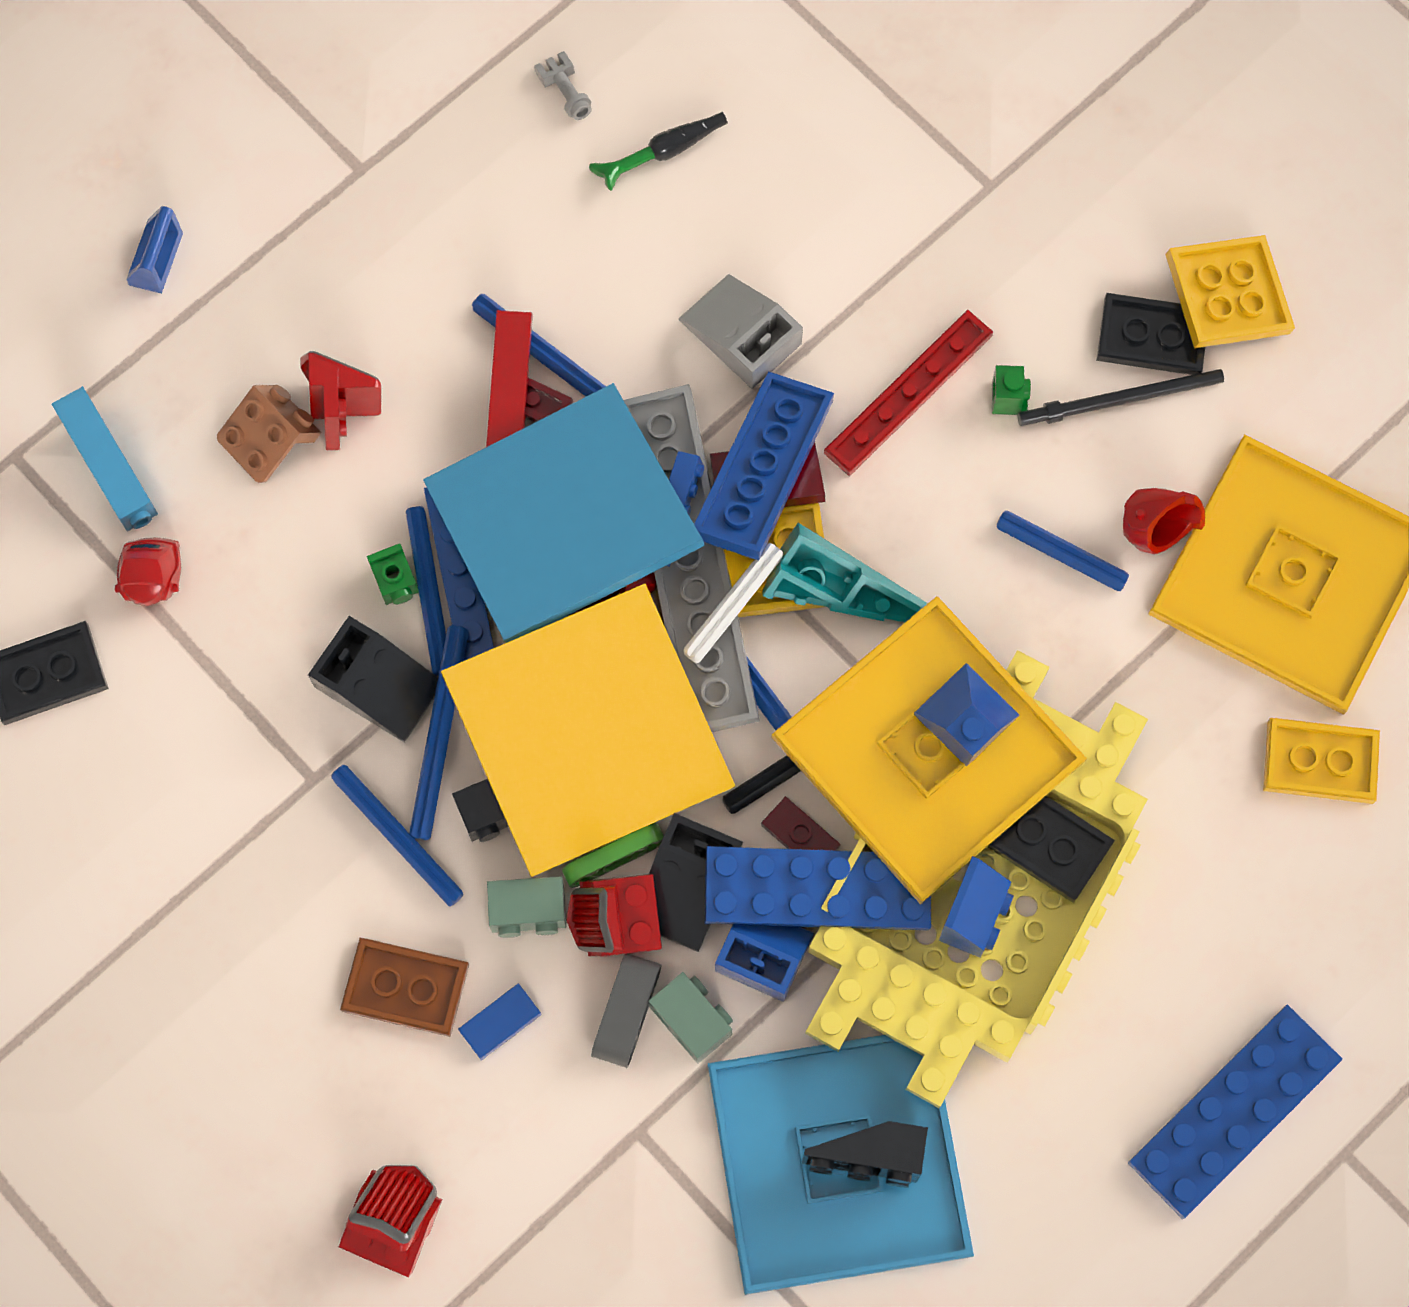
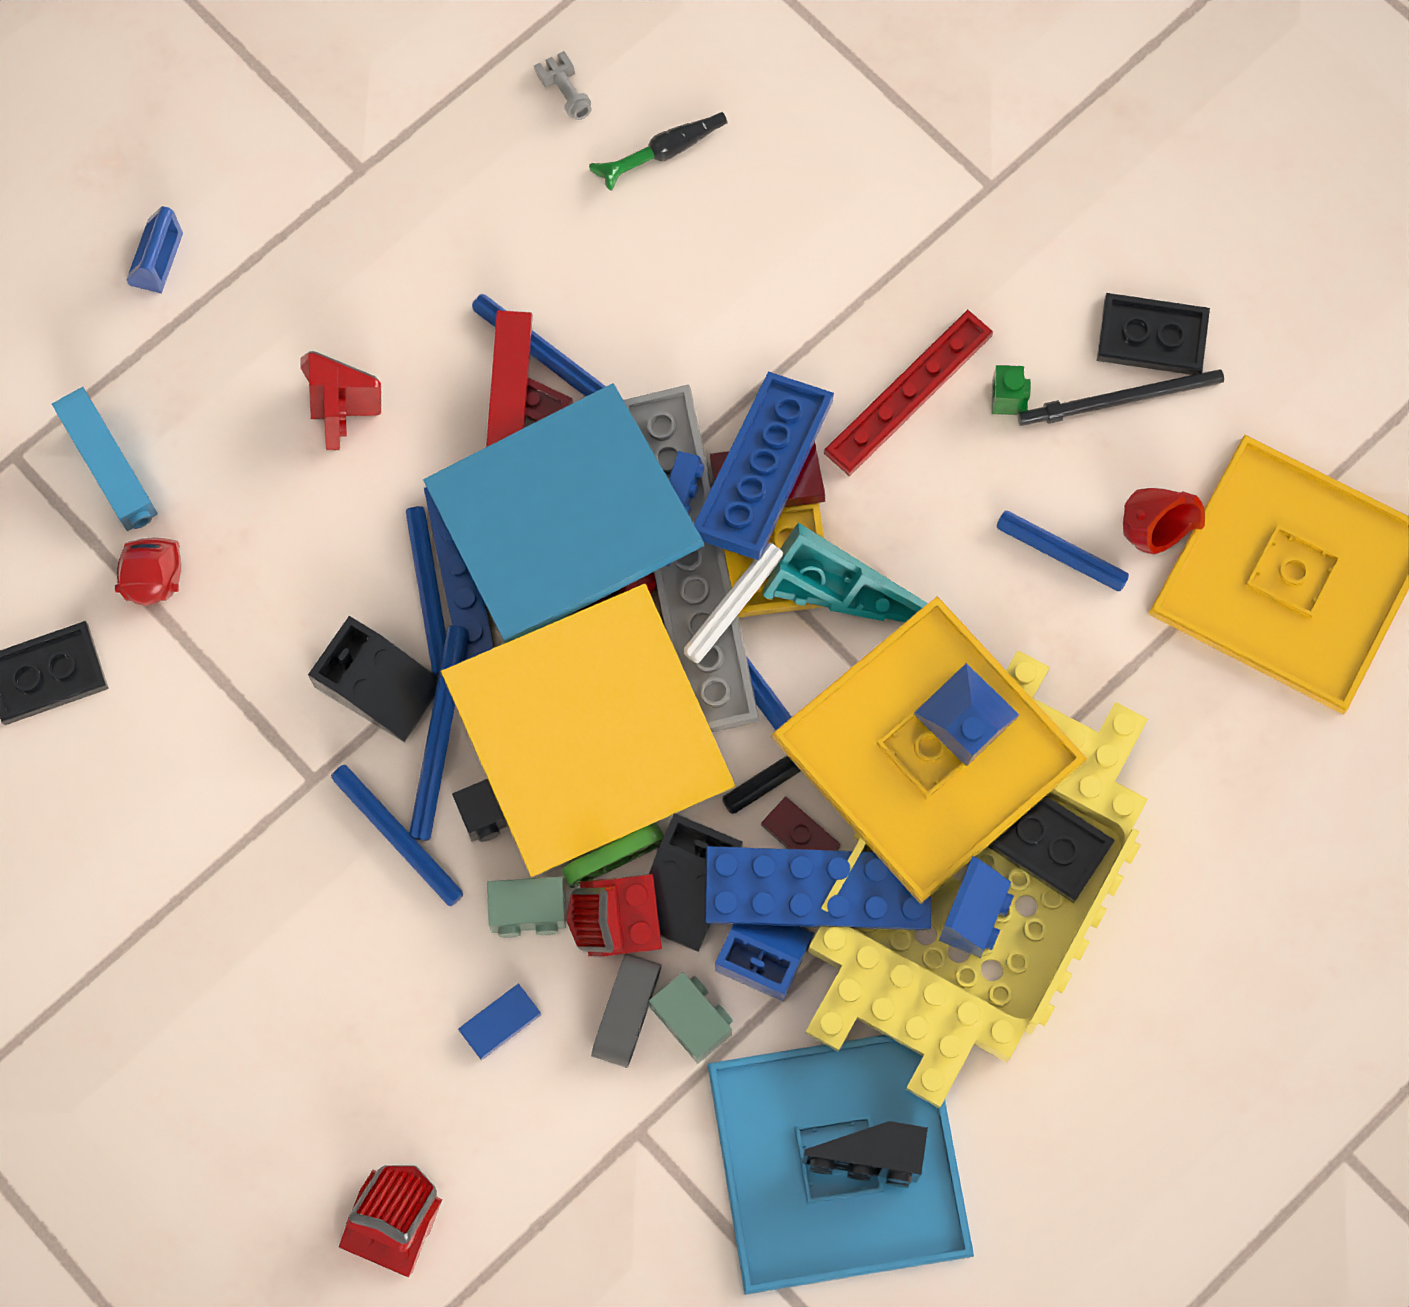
nougat bracket [217,385,322,483] -> none
dark orange tile [340,937,469,1037] -> none
green brick [366,543,419,605] -> none
light grey slope [679,274,803,389] -> none
blue plate [1128,1004,1343,1220] -> none
yellow plate [1165,235,1295,348] -> none
yellow tile [1263,718,1380,804] -> none

